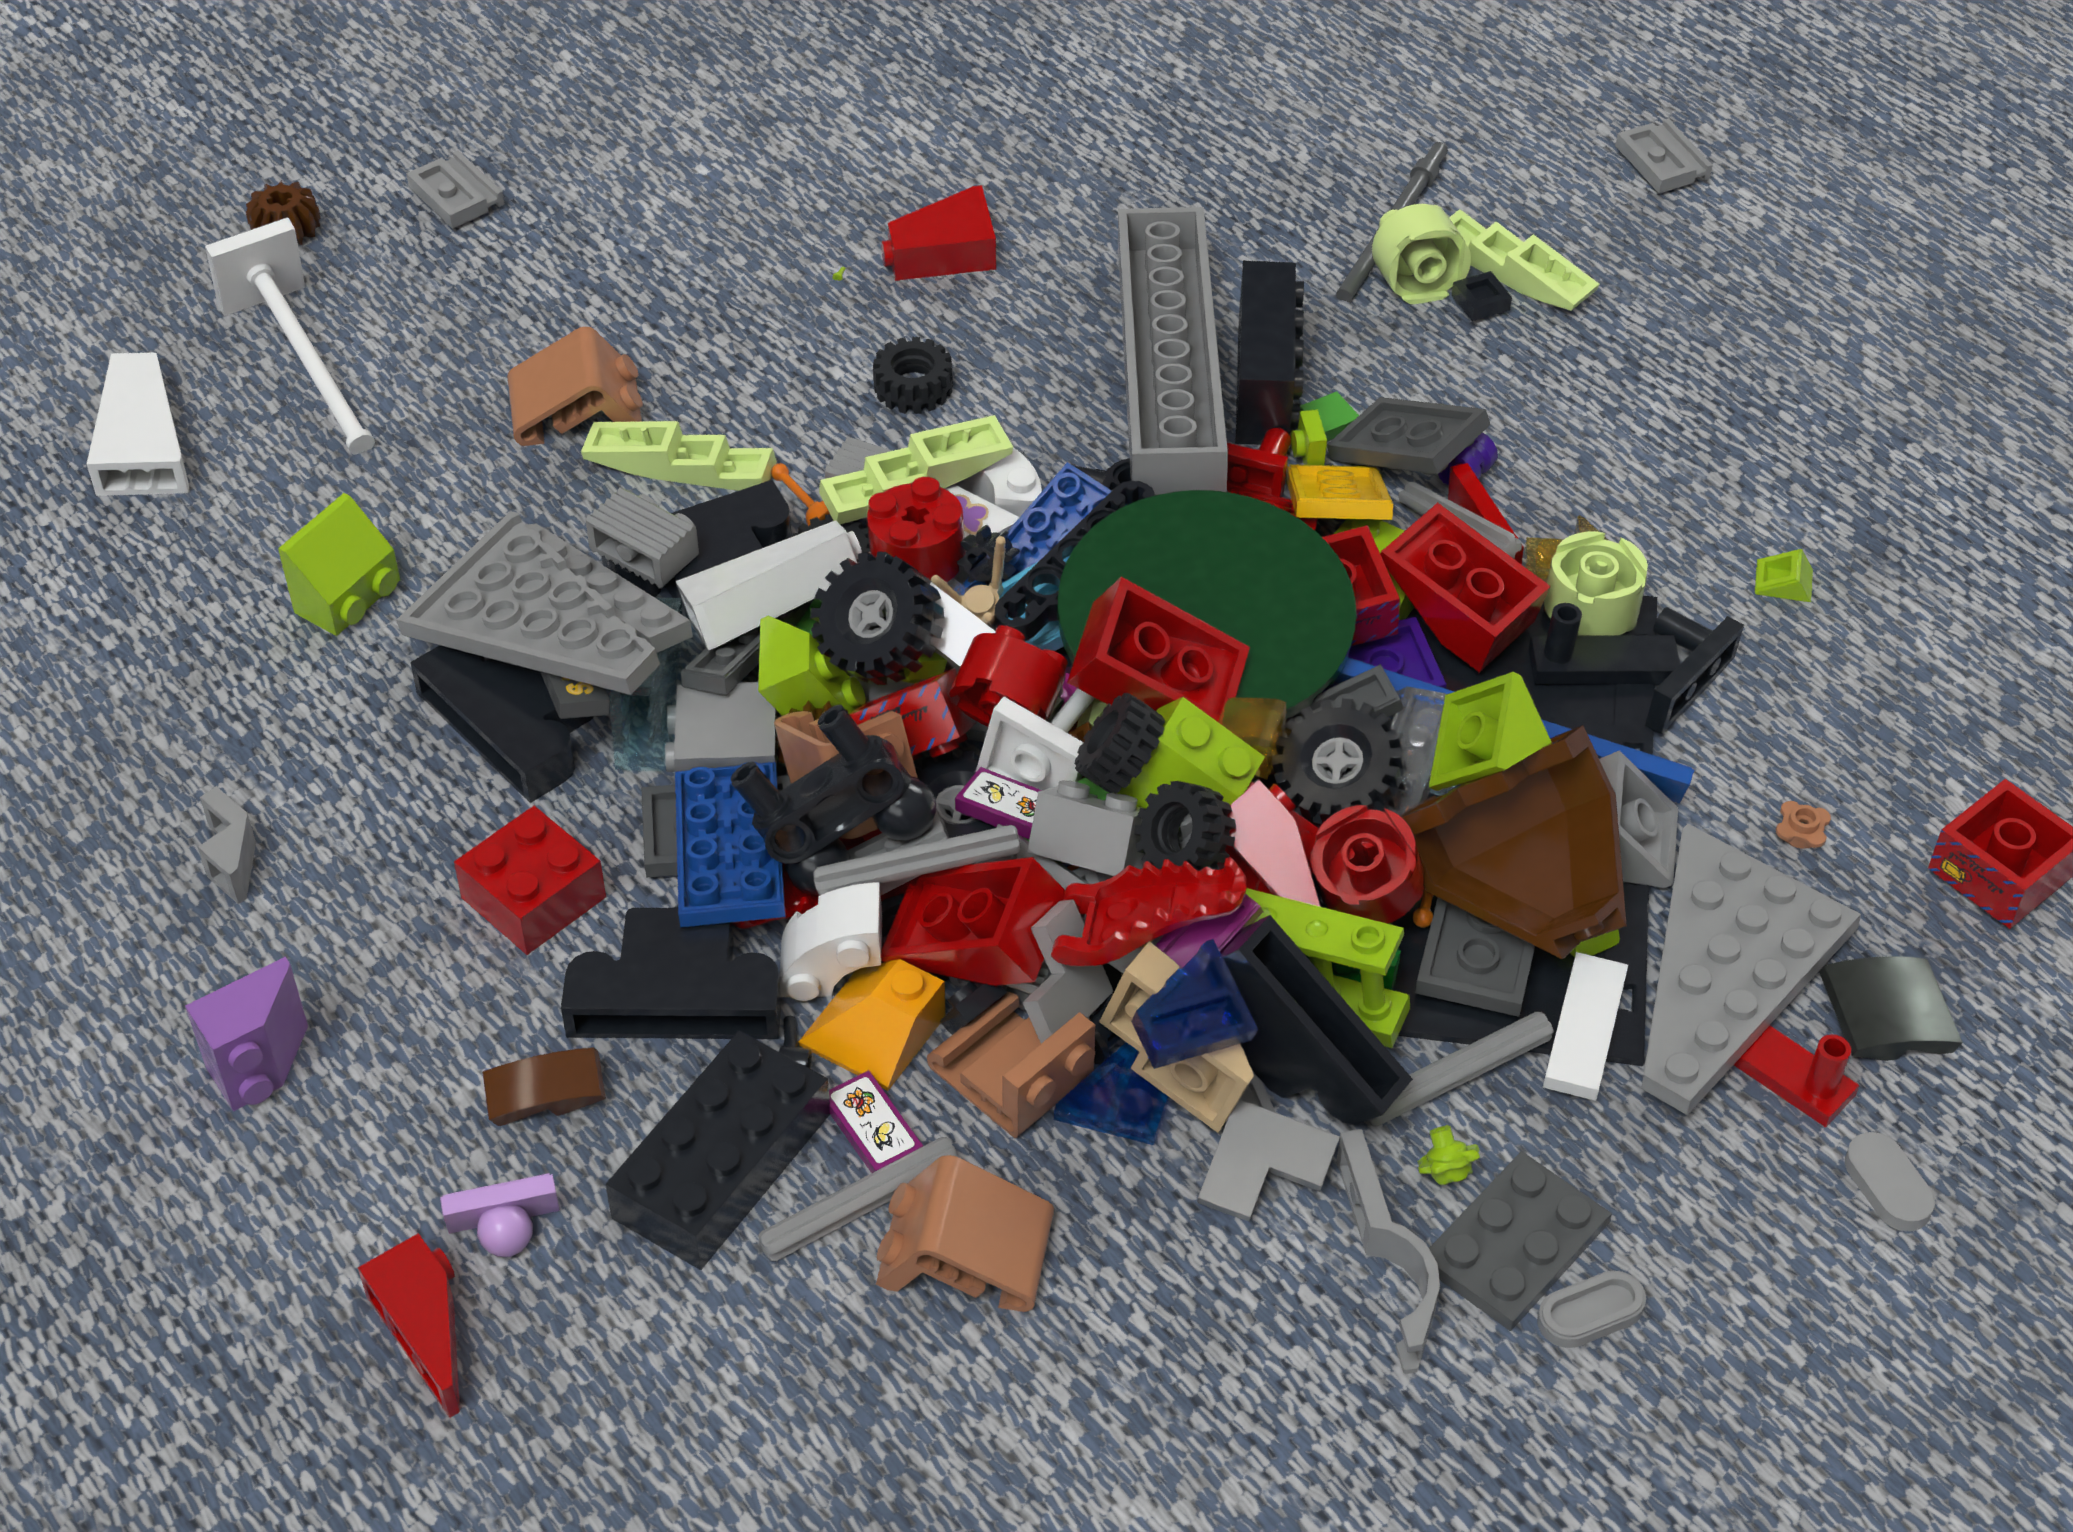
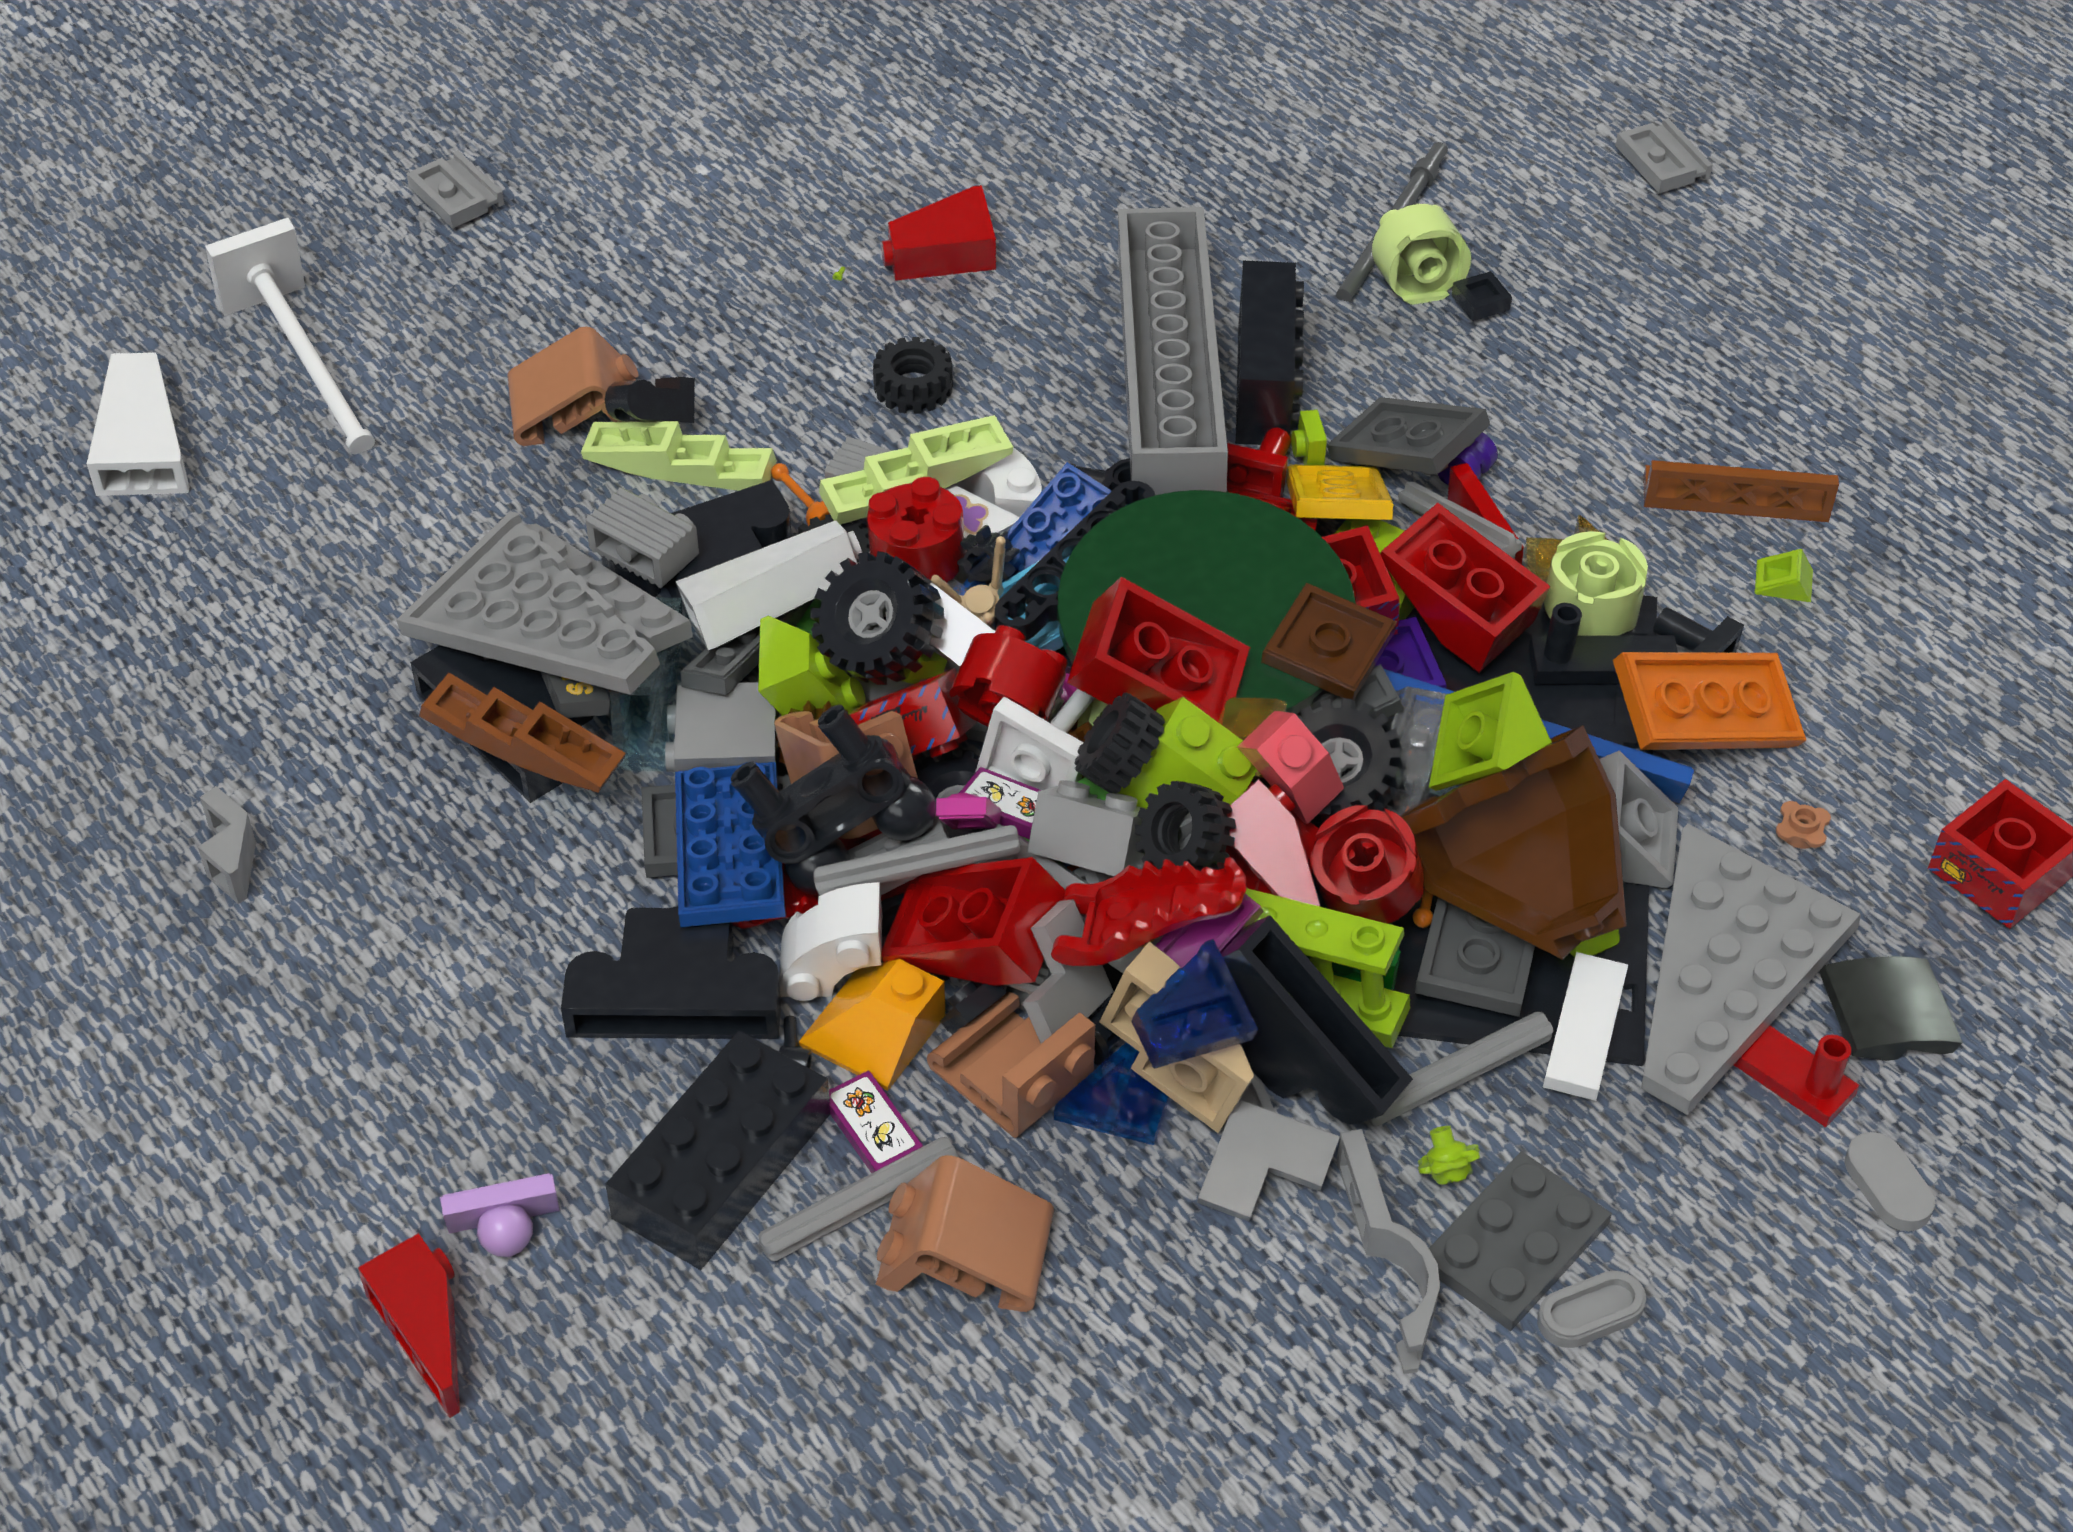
medium lavender slope [185,957,308,1111] -> none
reddish brown gear [246,180,321,246] -> none
lime slope [278,493,400,636] -> none
red brick [454,805,606,955] -> none
reddish brown slope [482,1047,606,1126] -> none
bright green tile [1300,391,1359,442] -> none
yellowish green slope [1449,209,1599,311] -> none
none -> dark orange slope [419,673,626,793]
none -> black leg [605,377,695,424]
none -> dark pink tile [936,792,1001,829]
none -> coral slope [1237,711,1344,824]
none -> reddish brown tile [1261,583,1397,701]
none -> orange tile [1613,652,1806,750]
none -> dark orange fence [1643,460,1839,522]

